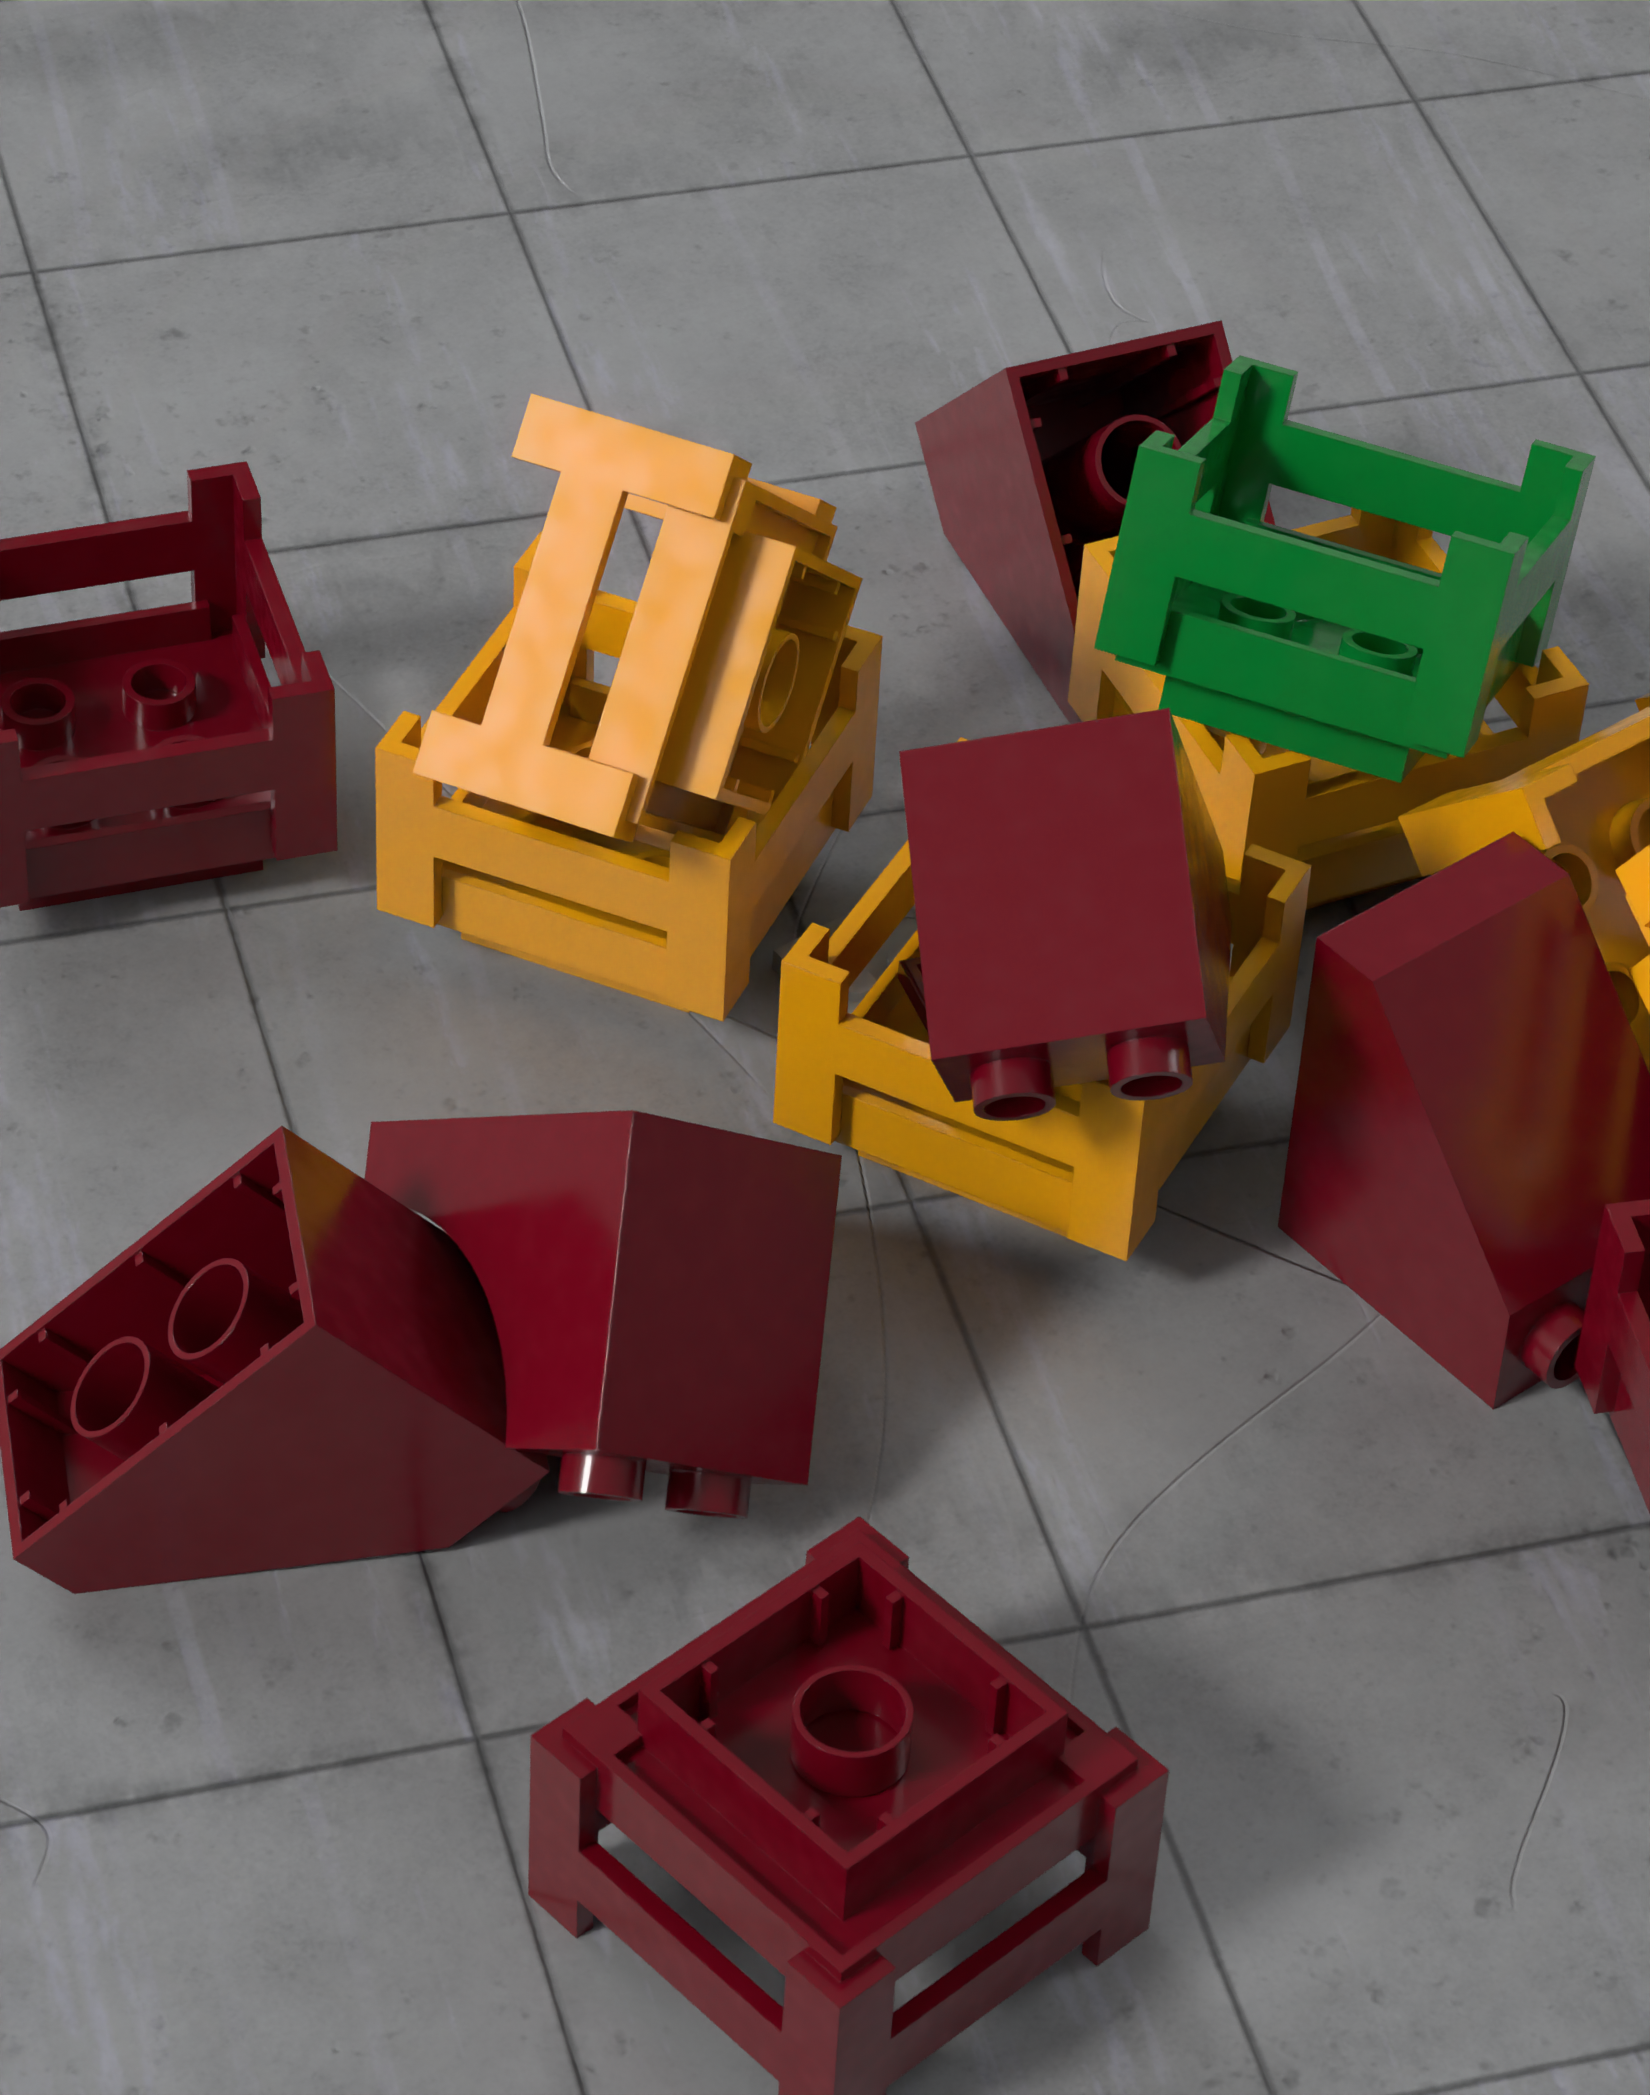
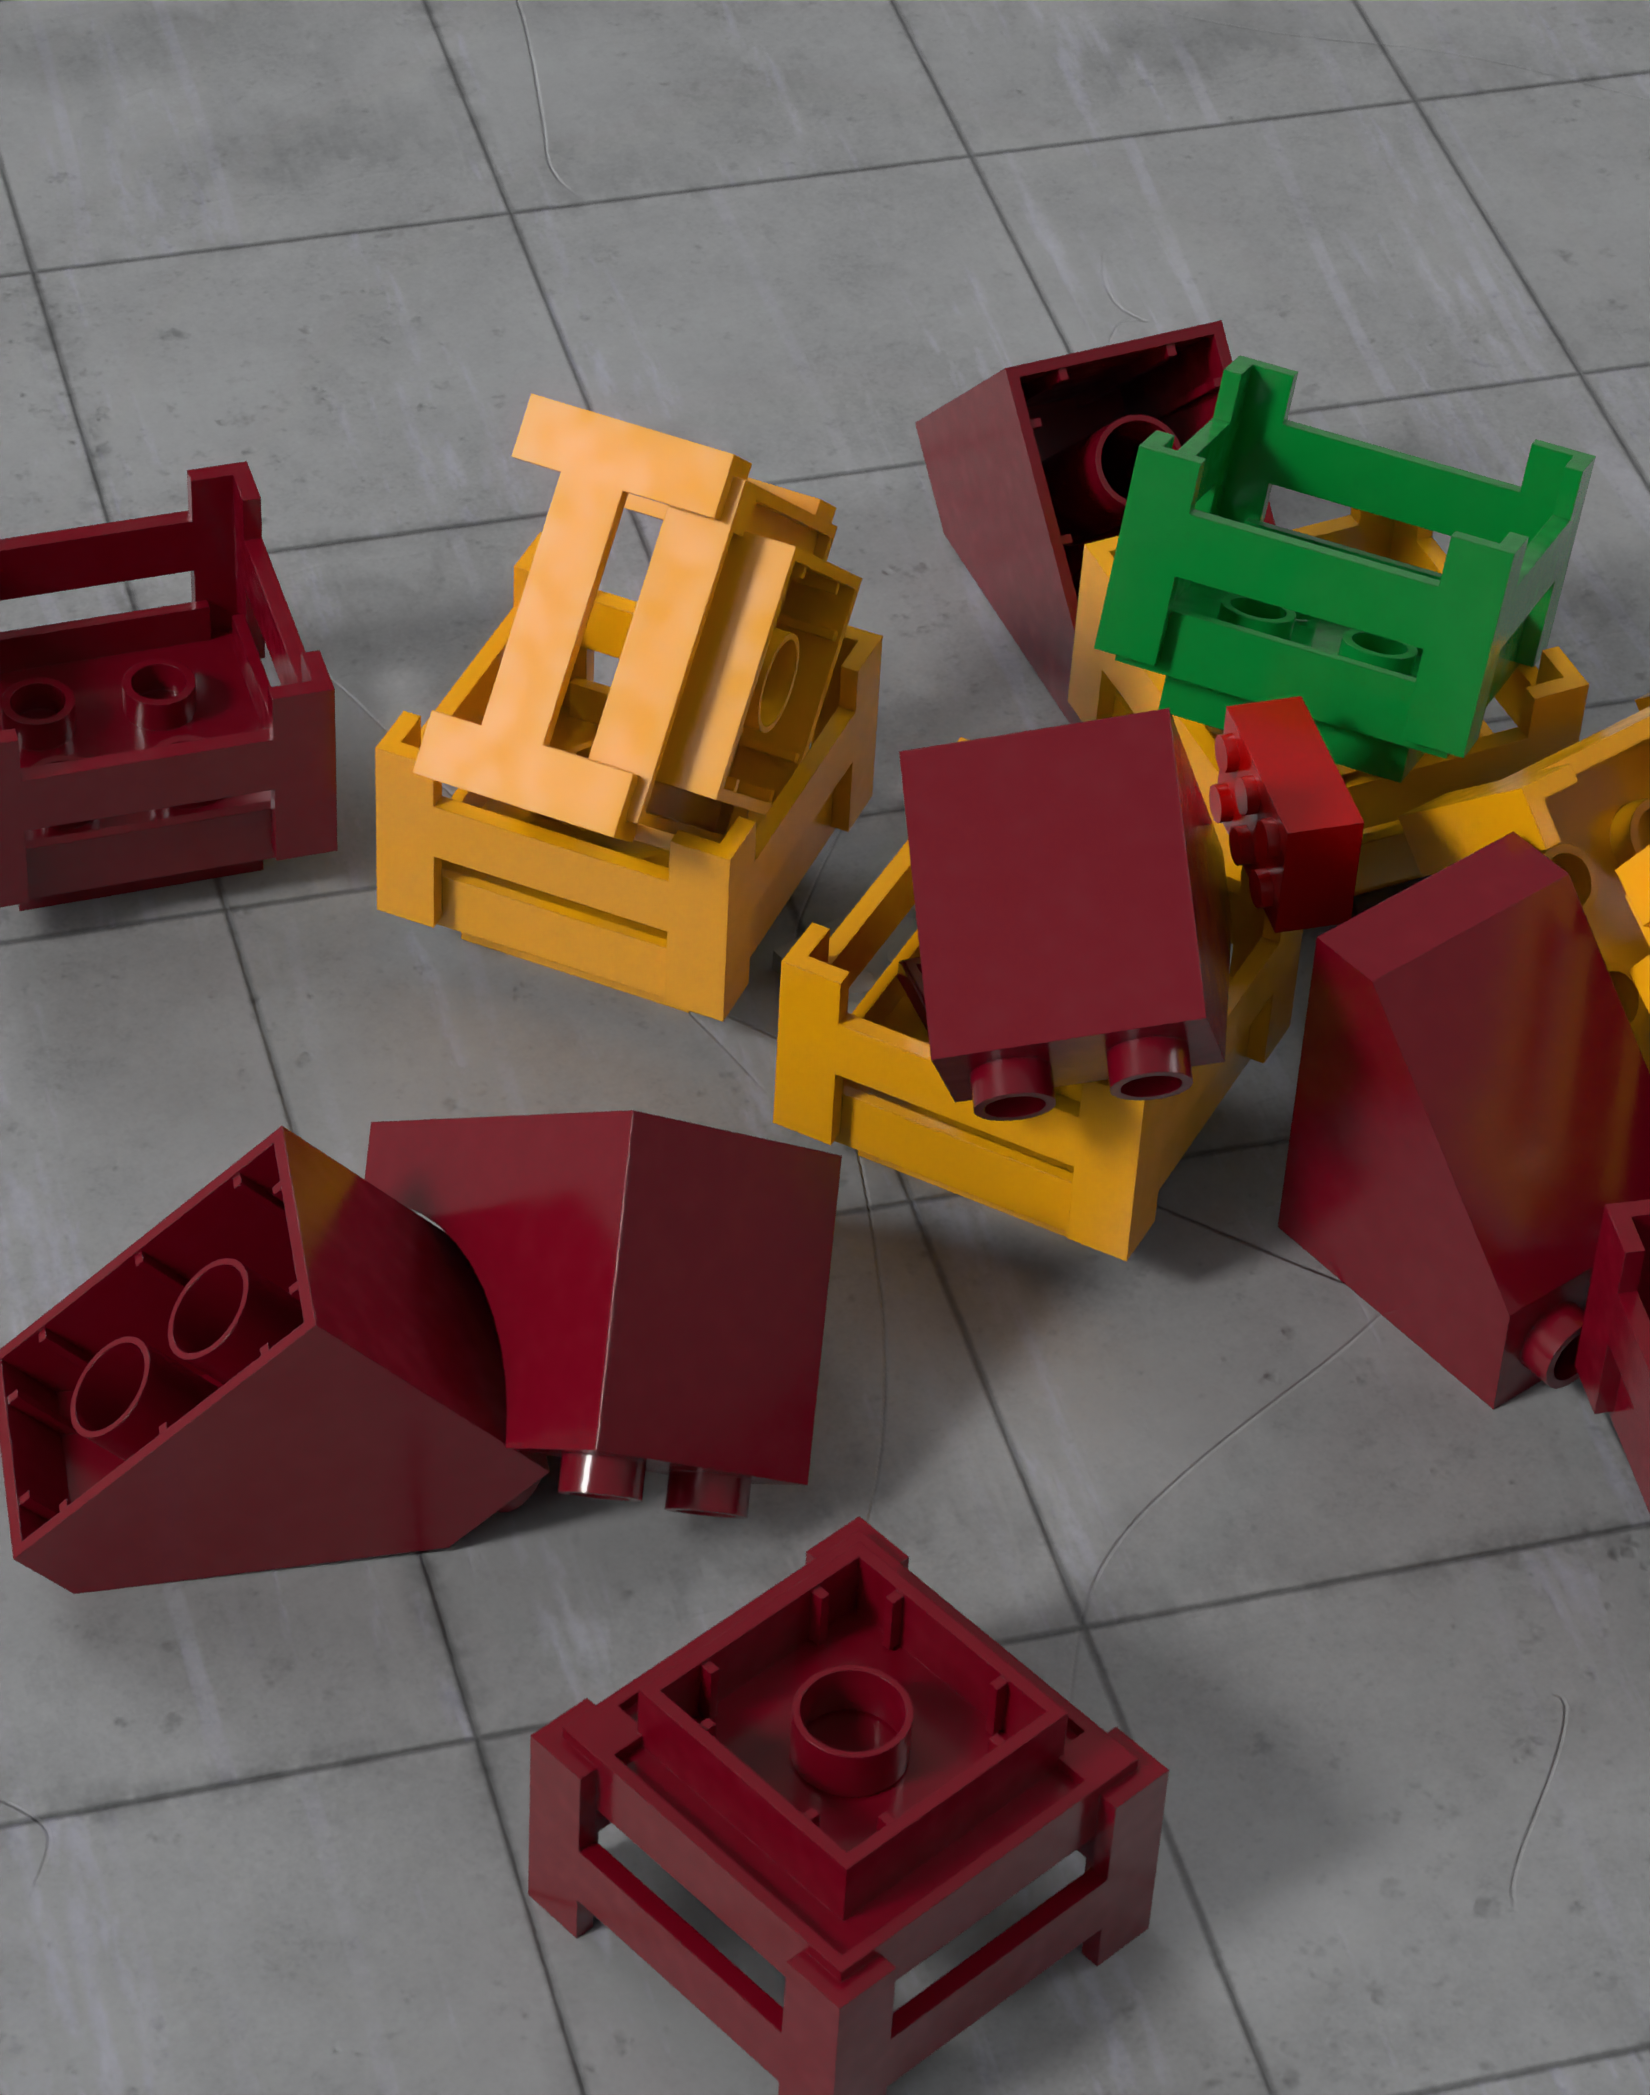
none -> red brick [1209,696,1364,933]

